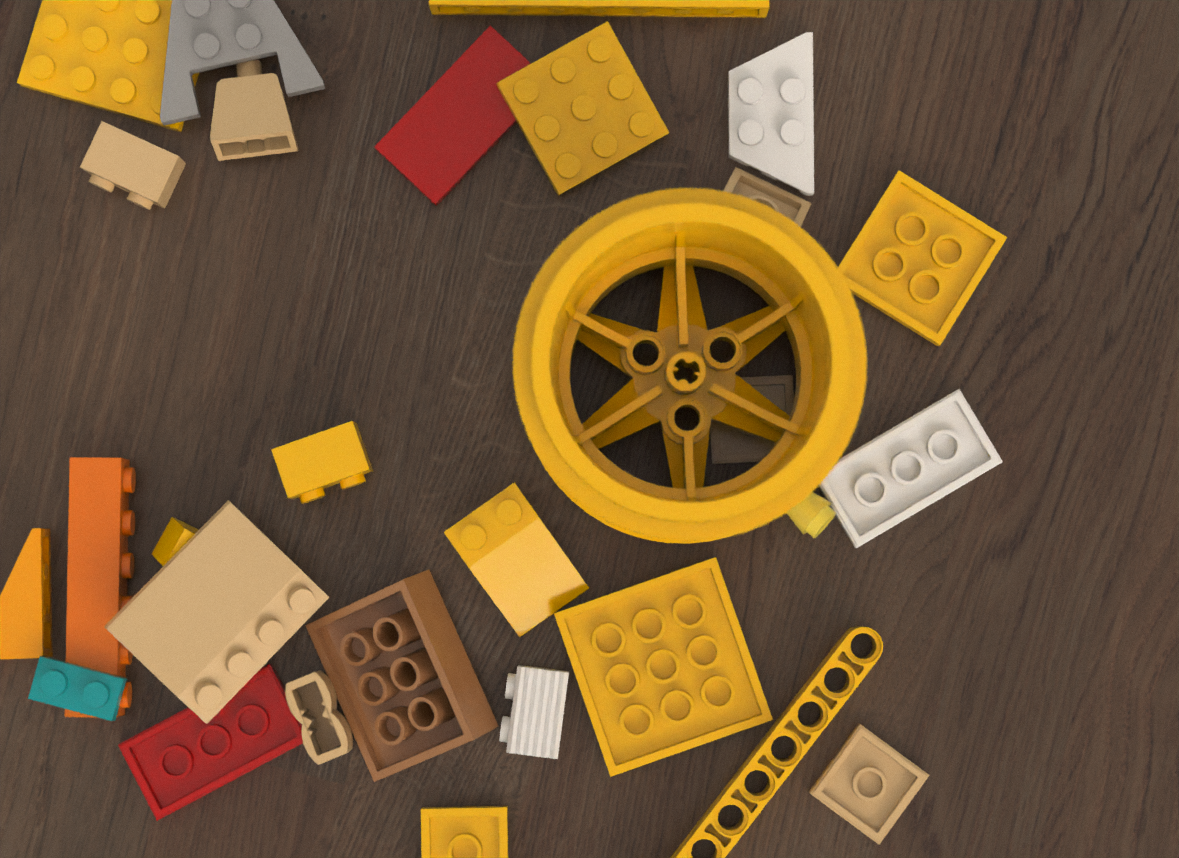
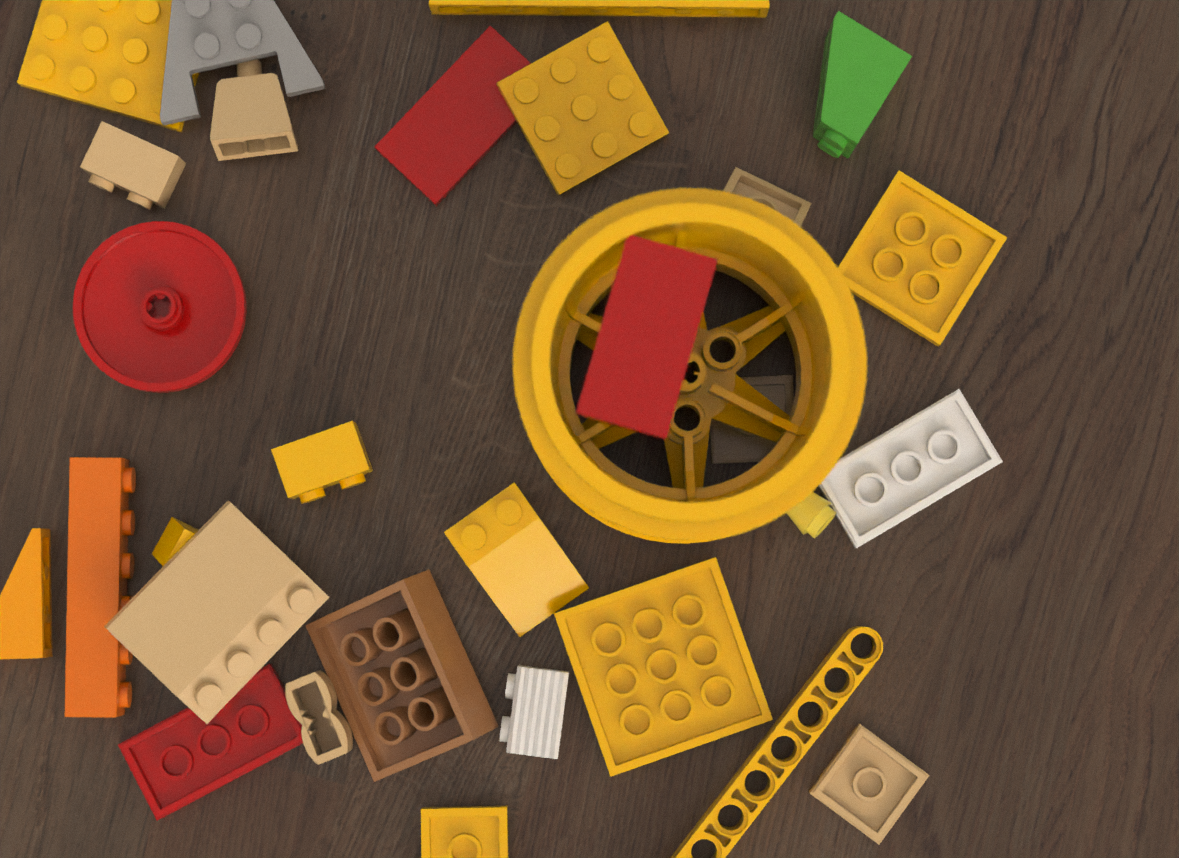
teal plate [28,656,127,721] -> none
white wing [728,32,814,196] -> none
none -> red dish [73,221,247,393]
none -> red tile [576,235,718,440]
none -> bright green slope [813,11,912,159]

